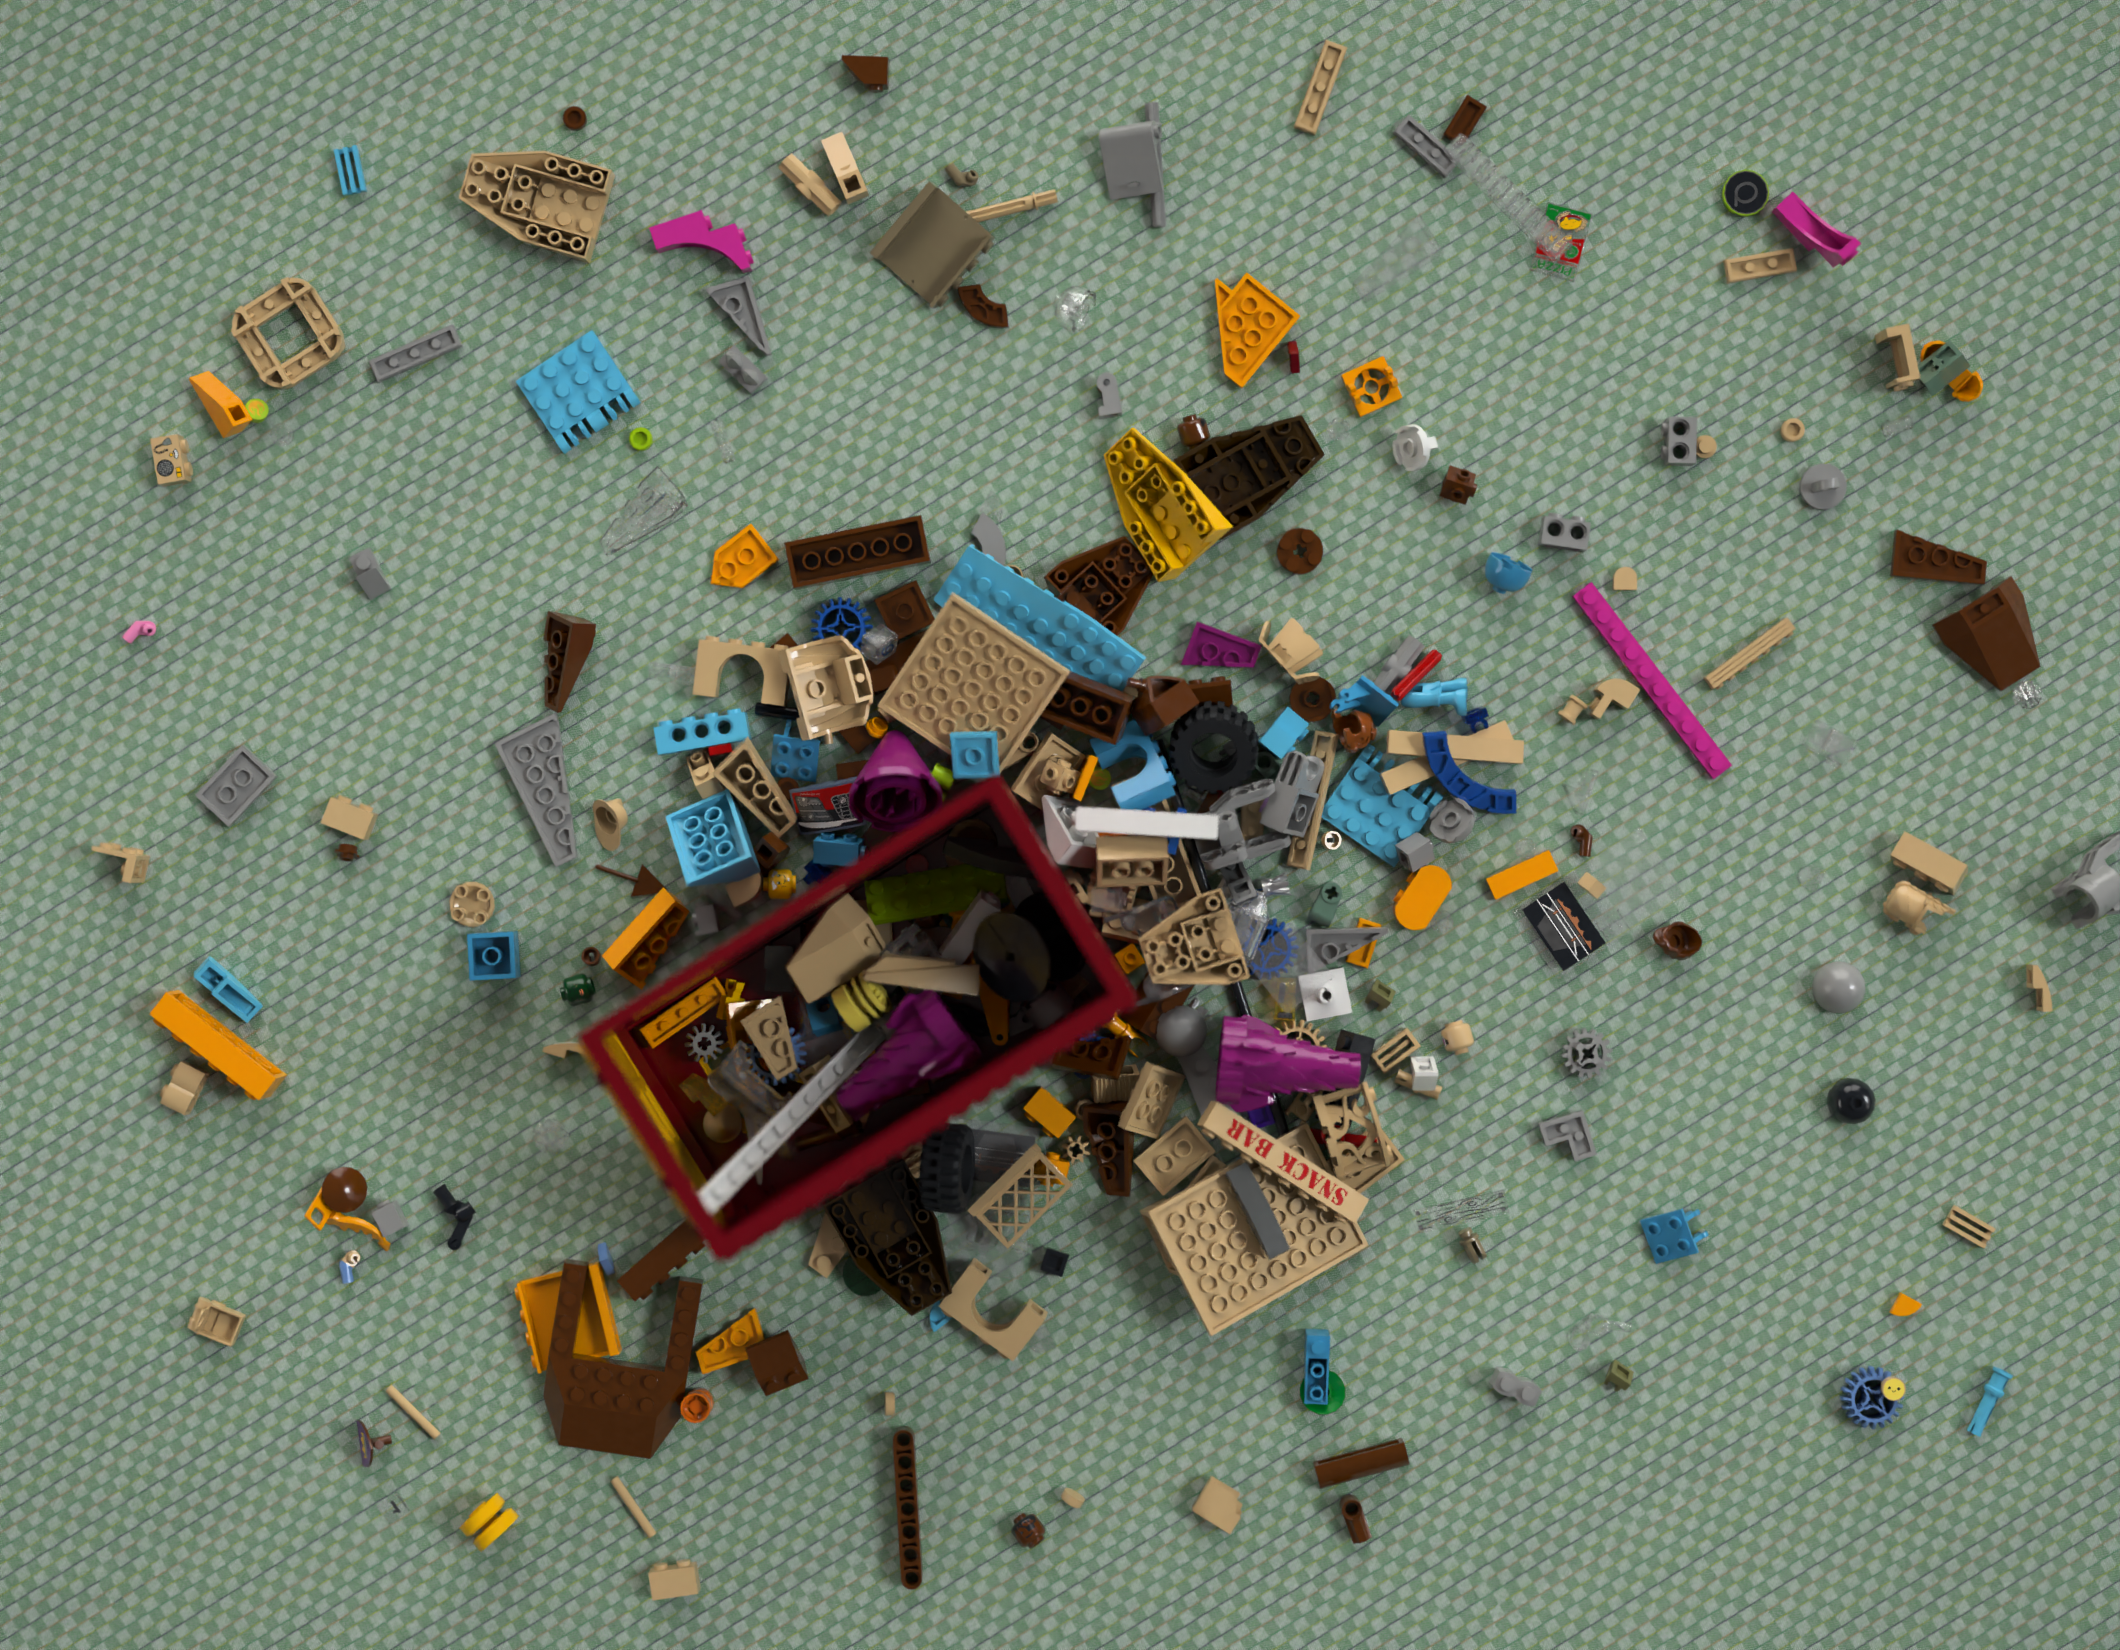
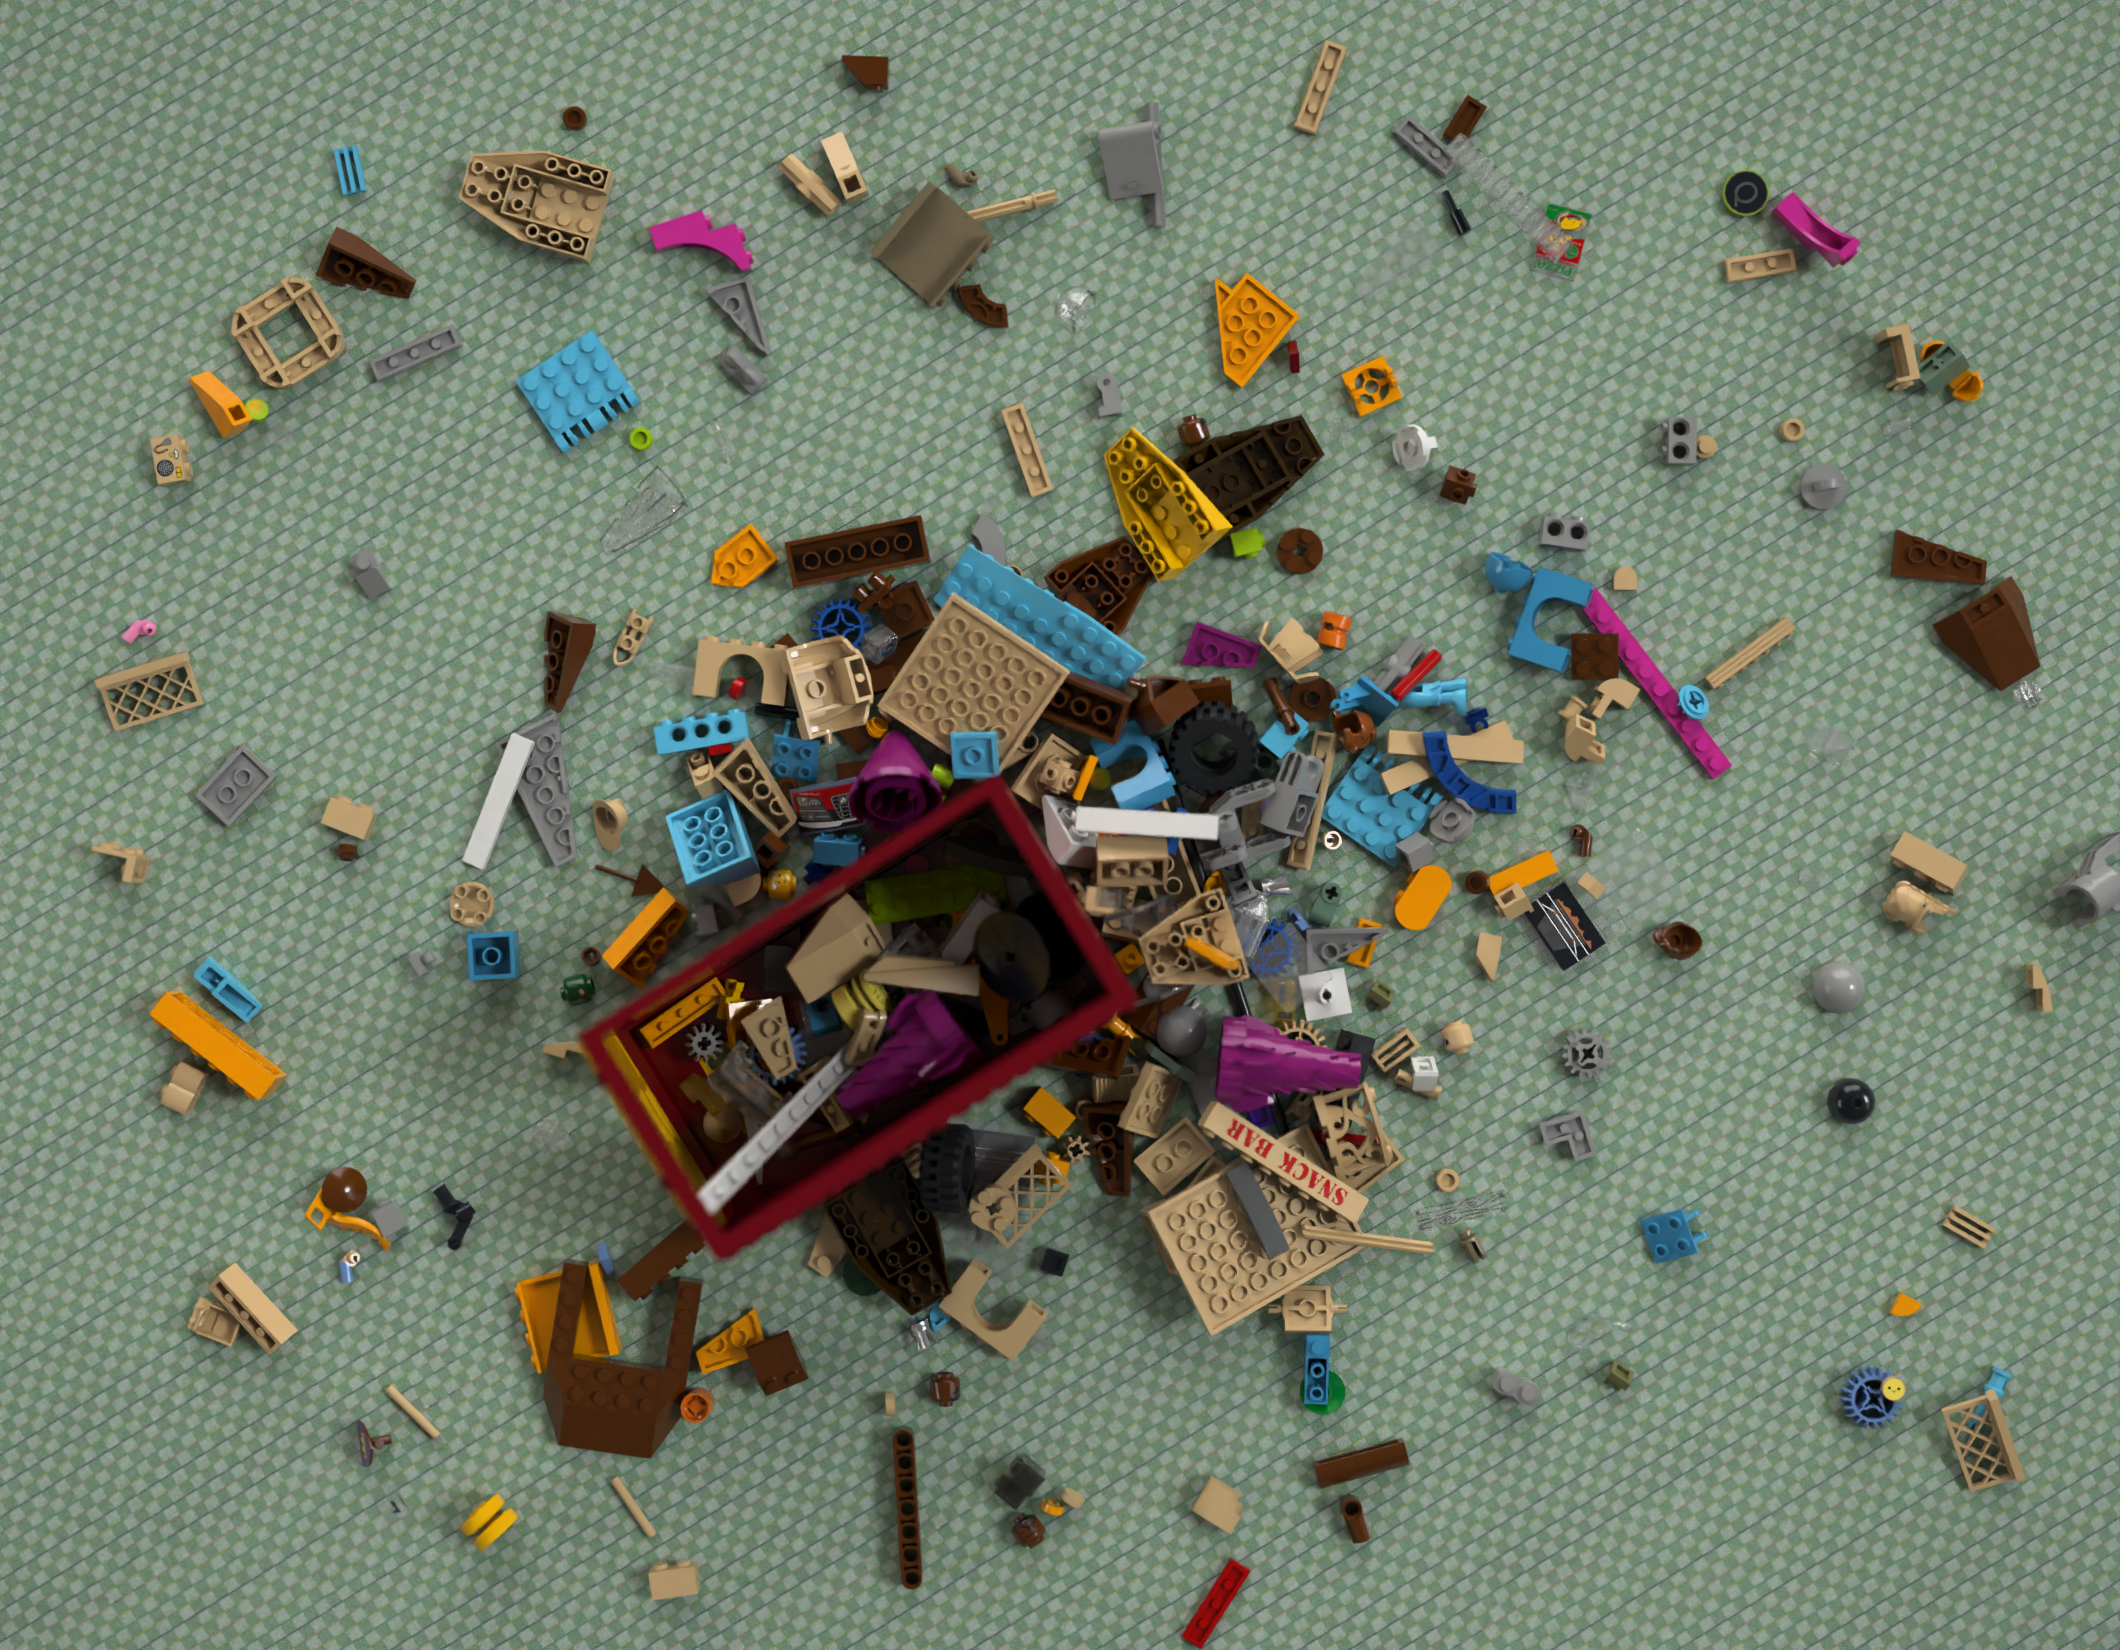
none -> tan fence [94,650,204,731]
none -> tan brick [207,1263,298,1355]
none -> reddish brown wedge [316,227,416,299]
none -> light grey tile [407,951,437,977]
none -> white tile [462,733,535,870]
none -> tan piece [613,608,654,667]
none -> red tile [728,677,748,701]
none -> tan plate [844,1009,886,1066]
none -> reddish brown hips [852,571,895,613]
none -> flat silver piece [911,1316,940,1352]
none -> reddish brown head [930,1372,961,1407]
none -> tan plate [969,1184,1016,1231]
none -> clear smoke brick [994,1453,1046,1511]
none -> tan plate [1001,402,1054,498]
none -> light orange tile [1040,1498,1065,1516]
none -> tan panel [1085,886,1117,914]
none -> sand green tile [1142,1037,1197,1084]
none -> red tile [1181,1558,1251,1649]
none -> light orange tile [1185,937,1241,970]
none -> light orange tile [1204,869,1228,893]
none -> lime brick [1229,528,1266,560]
none -> reddish brown pin [1263,677,1300,735]
none -> tan plate [1268,1285,1347,1333]
none -> medium blue tile [1288,907,1309,931]
none -> tan axle [1300,1225,1433,1255]
none -> orange wheel [1316,611,1353,651]
none -> tan tile [1436,1168,1460,1192]
none -> black axle [1442,190,1472,236]
none -> reddish brown tile [1465,870,1490,894]
none -> tan slope [1475,932,1503,982]
none -> tan brick [1494,882,1534,921]
none -> dark azure arch [1507,567,1595,674]
none -> tan brick [1564,713,1606,765]
none -> reddish brown plate [1571,633,1619,680]
none -> medium azure gear [1676,685,1709,721]
none -> tan fence [1941,1389,2026,1492]

